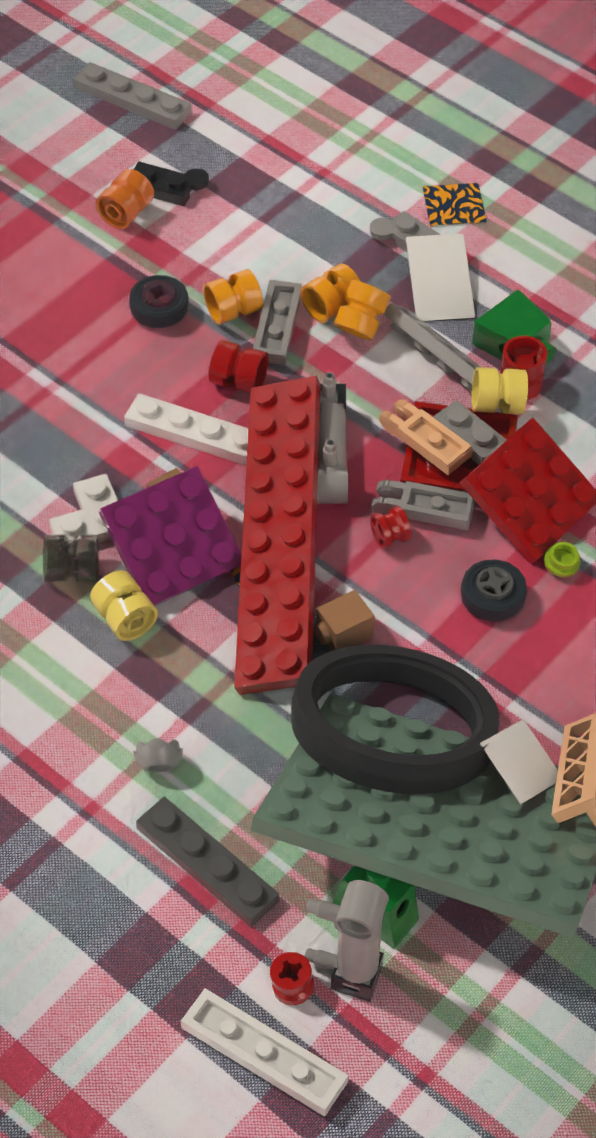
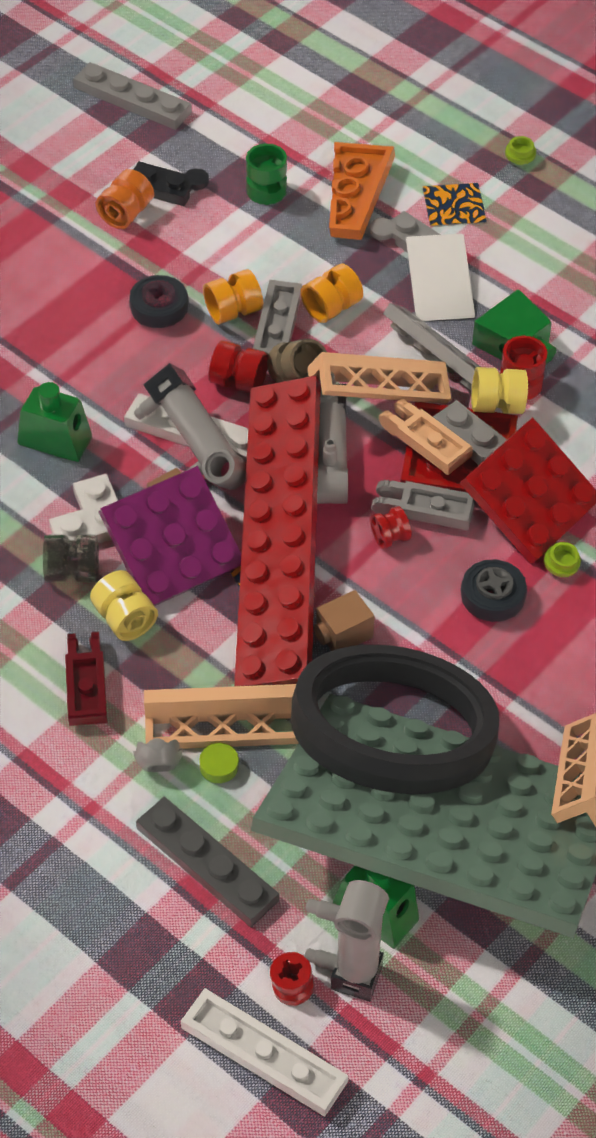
light orange wheel [333,280,391,341] -> none
white sticker [480,719,558,805] -> none
none -> green torso [17,382,92,462]
none -> dark red hinge [65,631,108,726]
none -> light grey piece [134,363,246,490]
none -> light nougat fence [144,684,299,749]
none -> lime tile [199,743,239,783]
none -> green wheel [246,143,287,205]
none -> dark tan wheel [267,339,327,383]
none -> light nougat fence [307,352,452,404]
none -> orange wing [329,142,395,240]
none -> lime plate [505,136,536,165]

